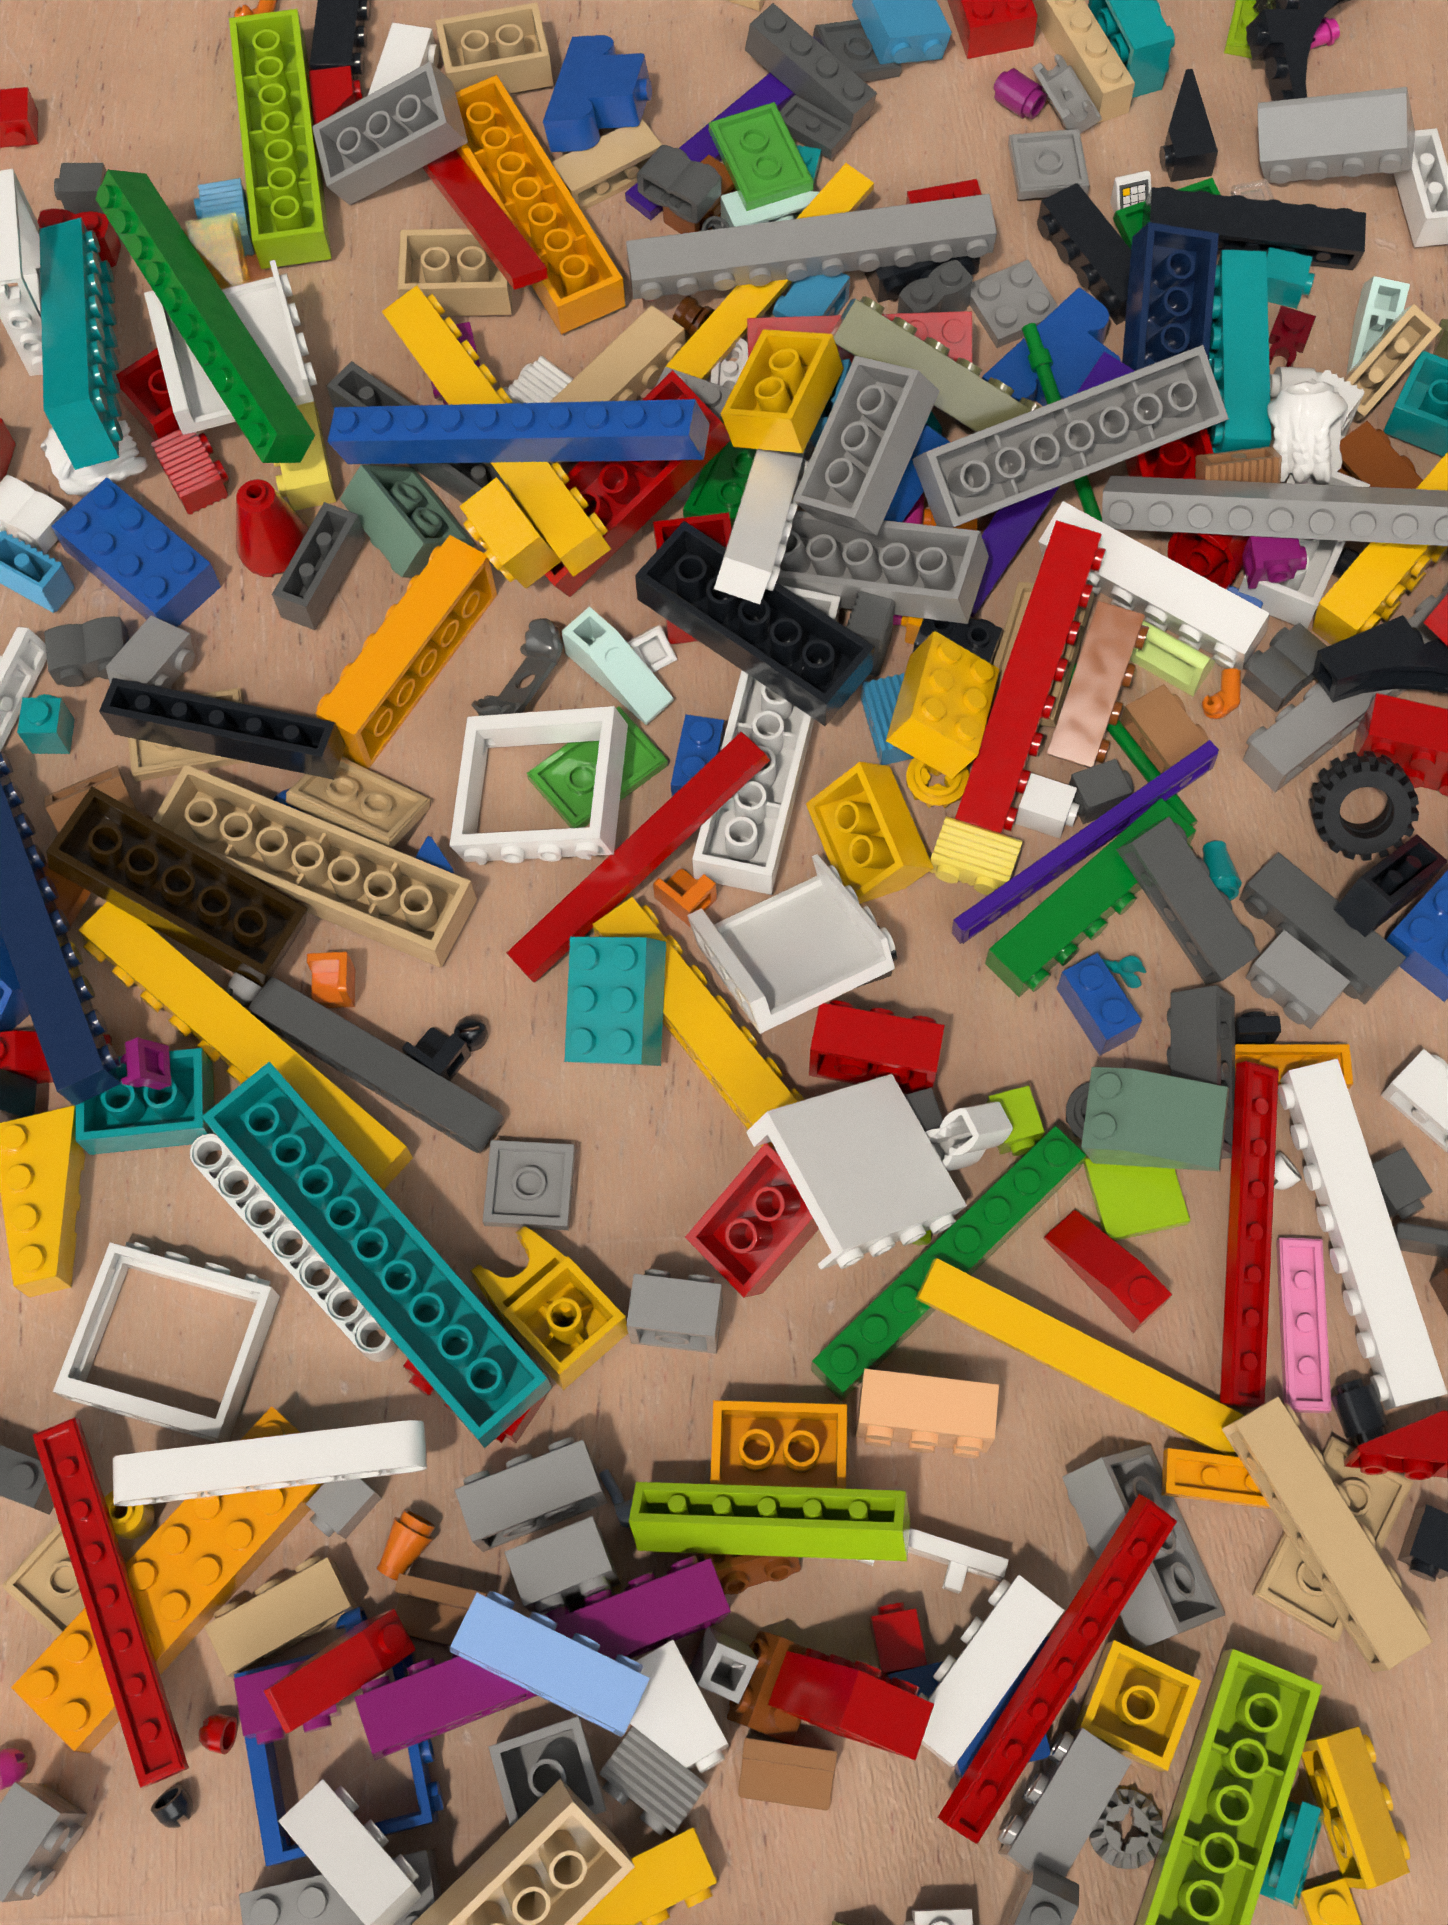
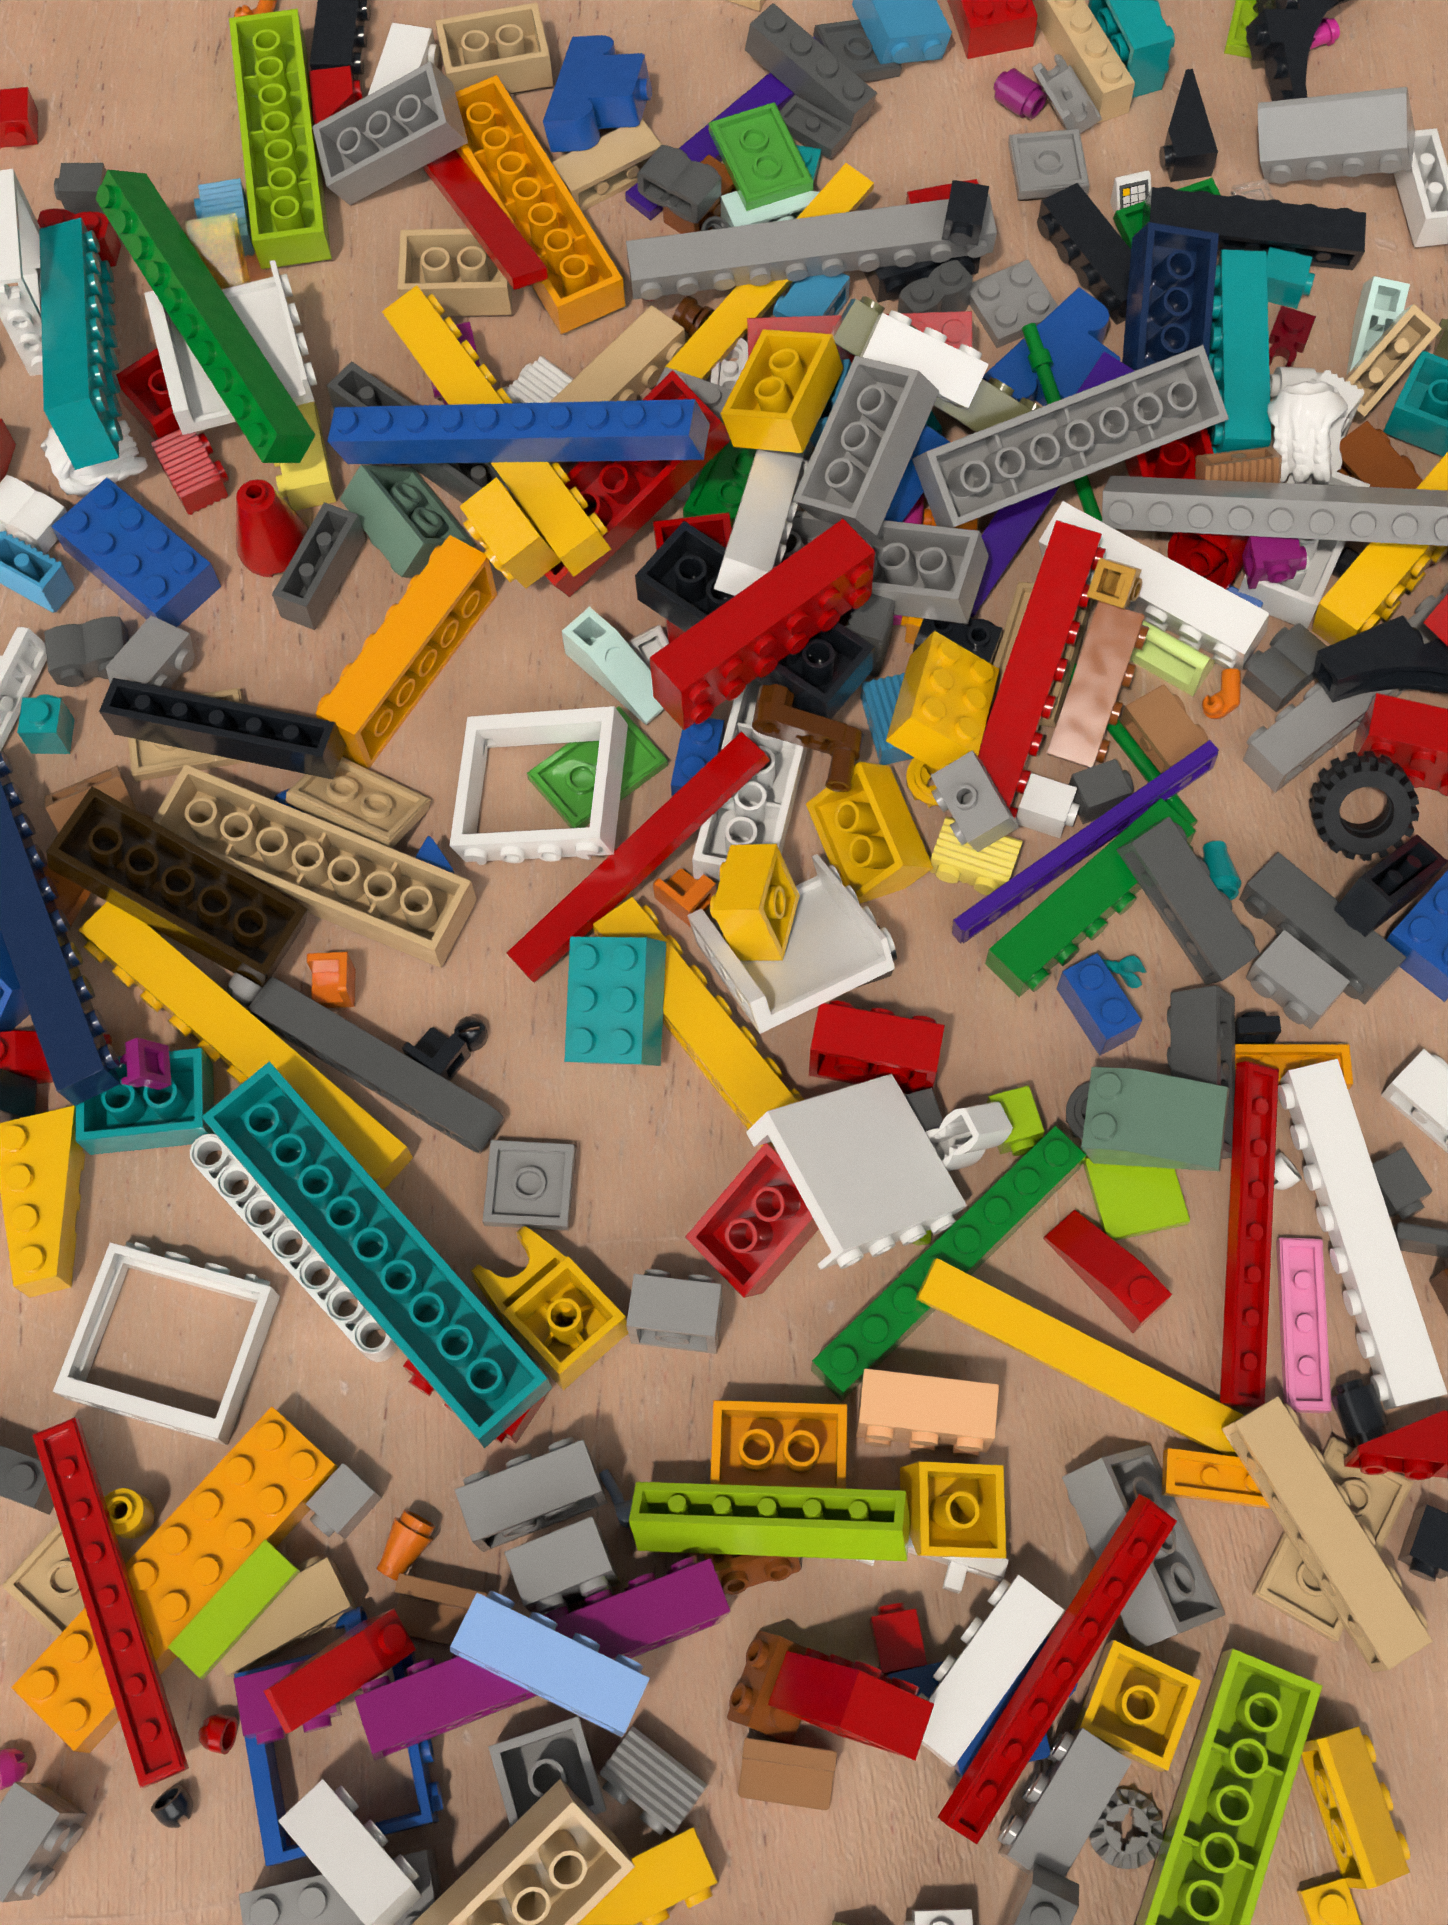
white beam [113,1420,427,1506] -> none
dark grey piece [471,618,563,716] -> none
white slope [630,1640,729,1773] -> none
light grey brick [689,1626,759,1704] -> none
teal bracket [1260,1800,1325,1910] -> none
none -> lime tile [168,1539,300,1679]
none -> red brick [650,518,875,730]
none -> yellow brick [710,844,800,961]
none -> reddish brown beam [752,684,864,792]
none -> white brick [860,310,989,409]
none -> yellow slope [900,1461,1006,1559]
none -> light grey brick [931,750,1019,852]
none -> black brick [942,180,989,246]
none -> pearl gold brick [1086,558,1142,609]

